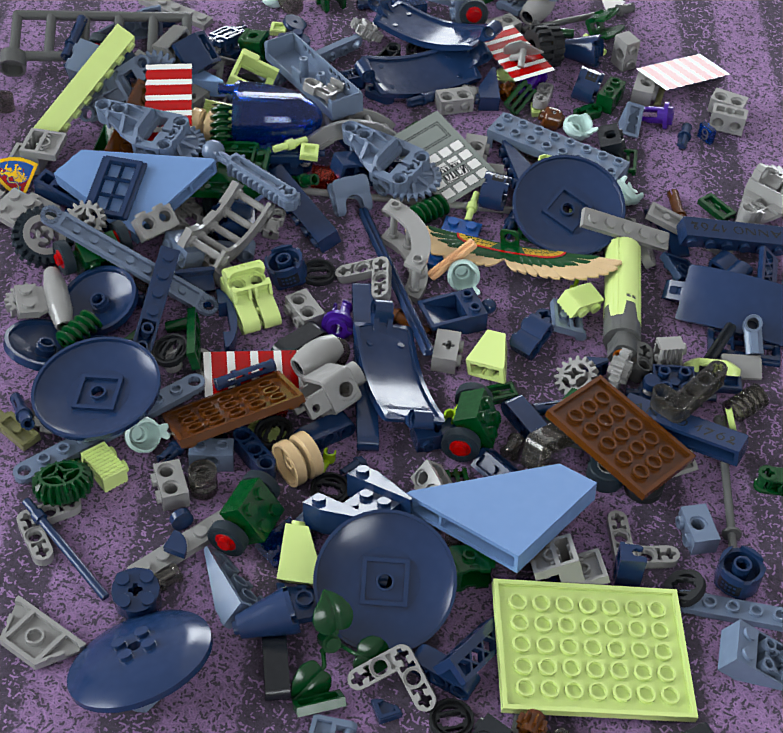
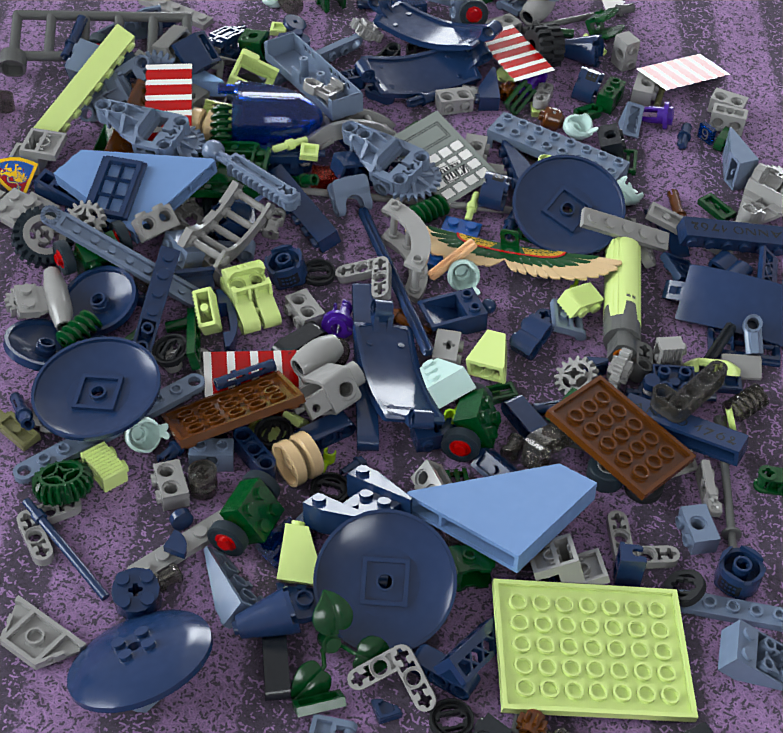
light grey shield [503,40,544,68] -> none
none -> yellowish green brick [192,287,223,335]
none -> yellowish green tile [282,411,310,428]
none -> light aqua wedge [420,358,476,409]
none -> light grey hinge [695,459,723,517]
none -> dark green beam [713,126,729,153]
none -> sand blue slope [722,127,759,191]

